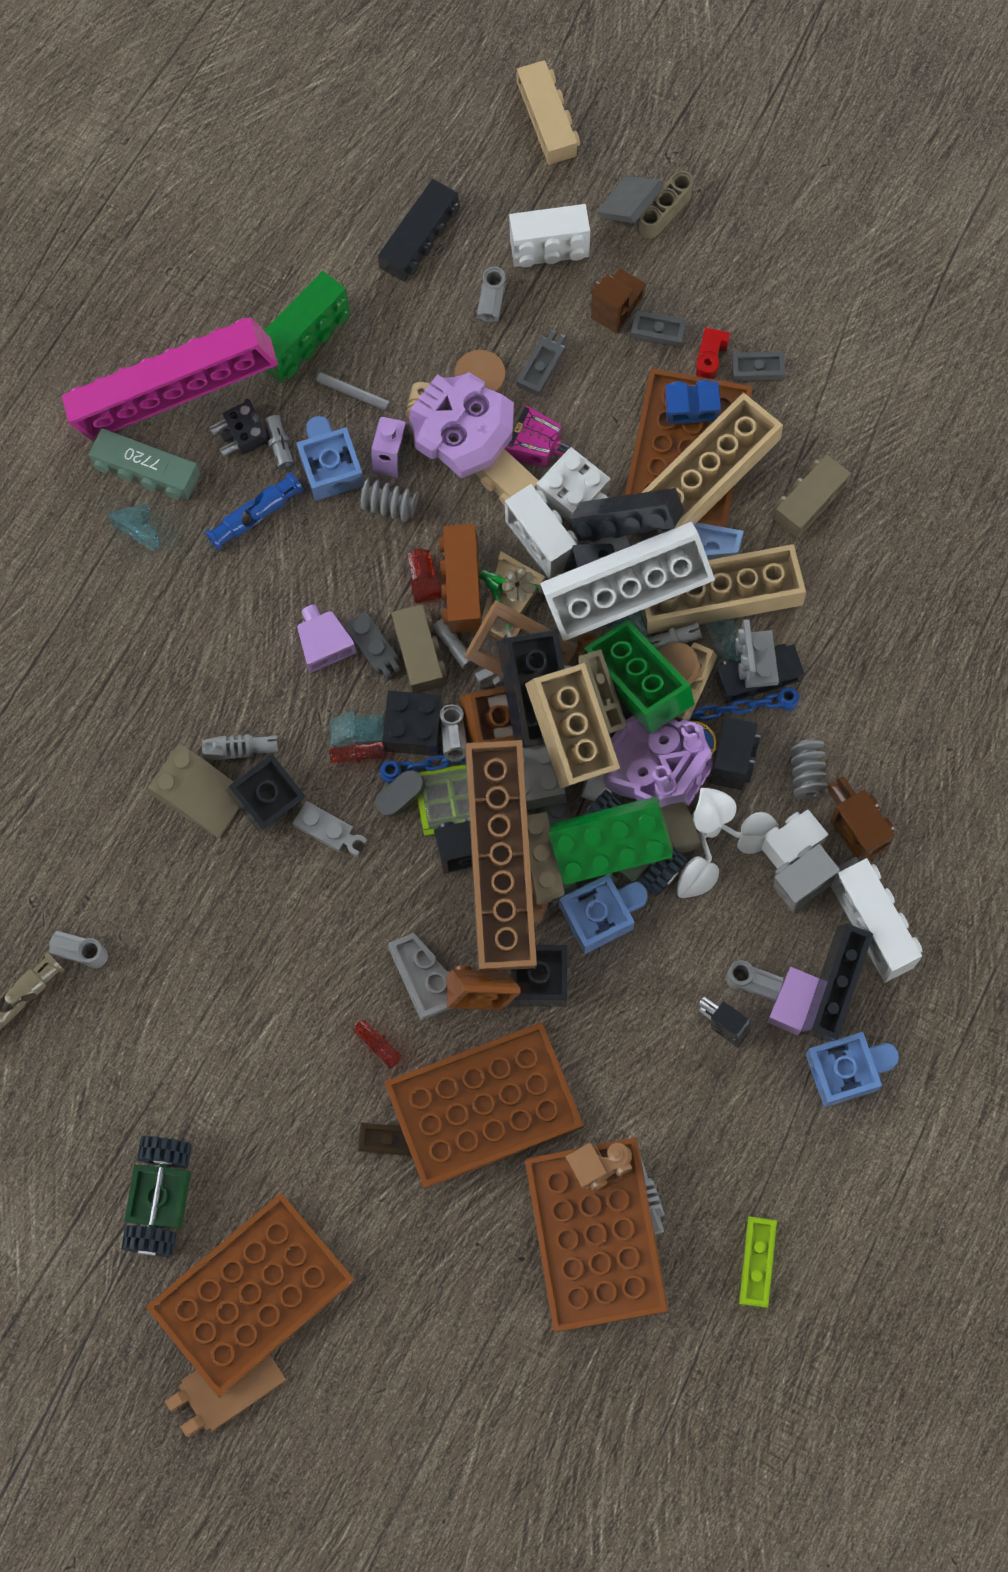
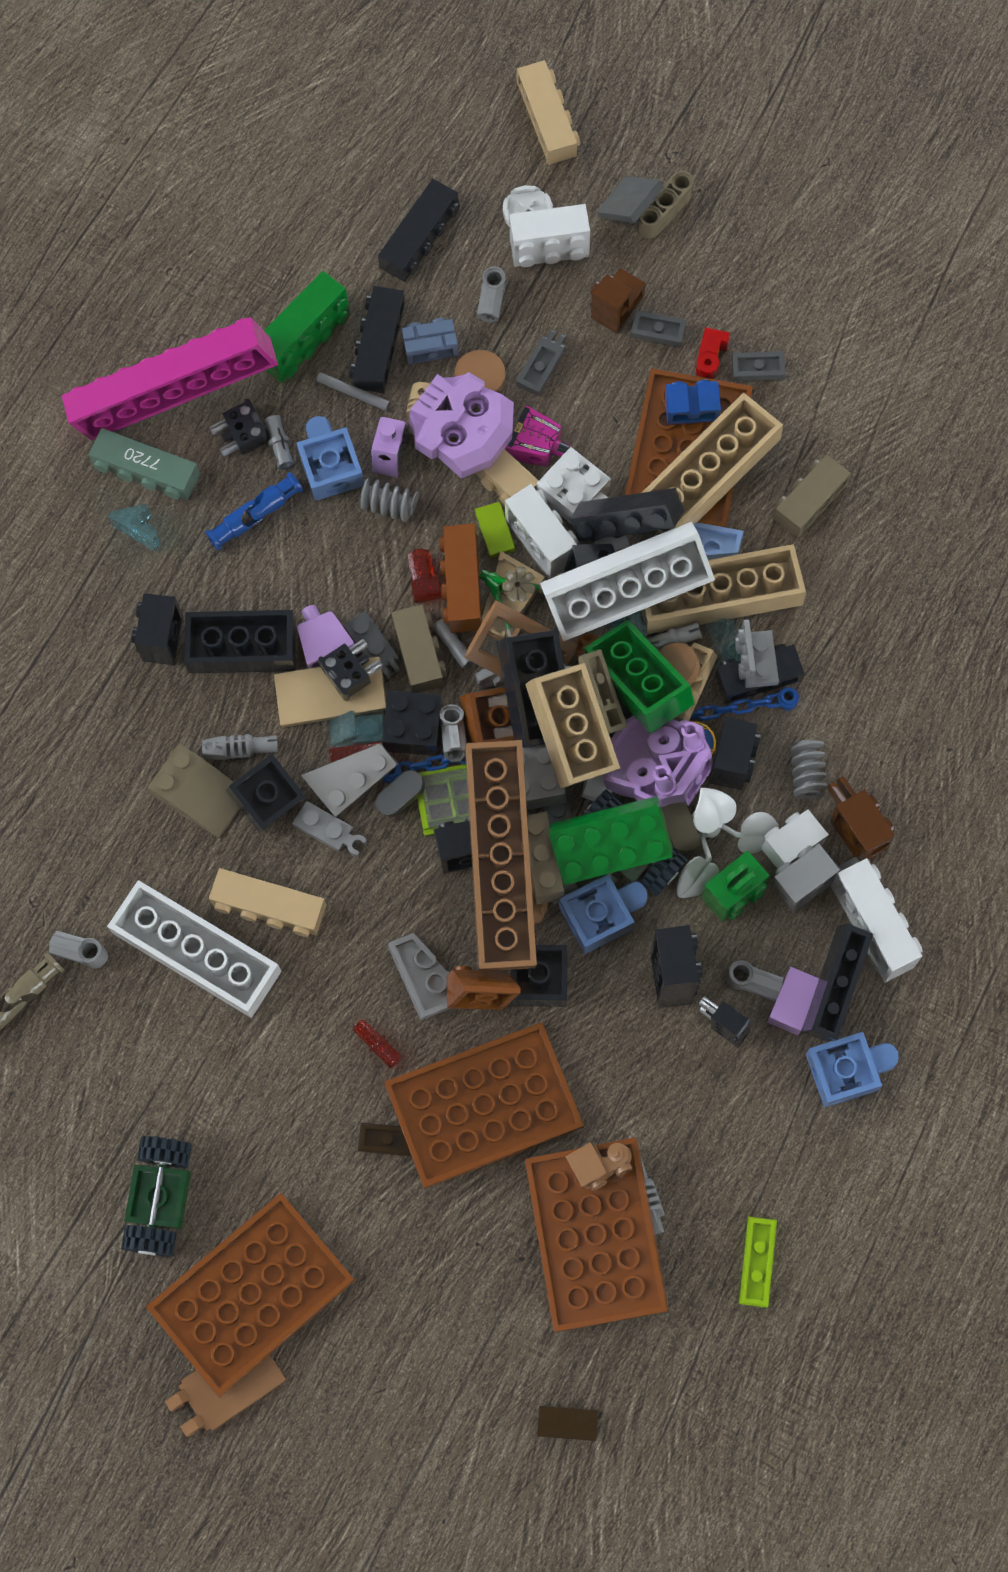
none -> white brick [107,880,282,1018]
none -> black brick [132,593,183,665]
none -> black brick [184,610,296,673]
none -> tan brick [209,868,326,937]
none -> tan tile [274,657,386,728]
none -> light grey wing [301,743,399,817]
none -> black piece [318,639,383,701]
none -> black brick [349,286,405,394]
none -> sand blue brick [402,318,459,365]
none -> lime tile [475,502,515,559]
none -> white tile [503,185,553,227]
none -> dark brown tile [537,1406,598,1441]
none -> black brick [650,925,703,1009]
none -> green brick [701,850,770,923]

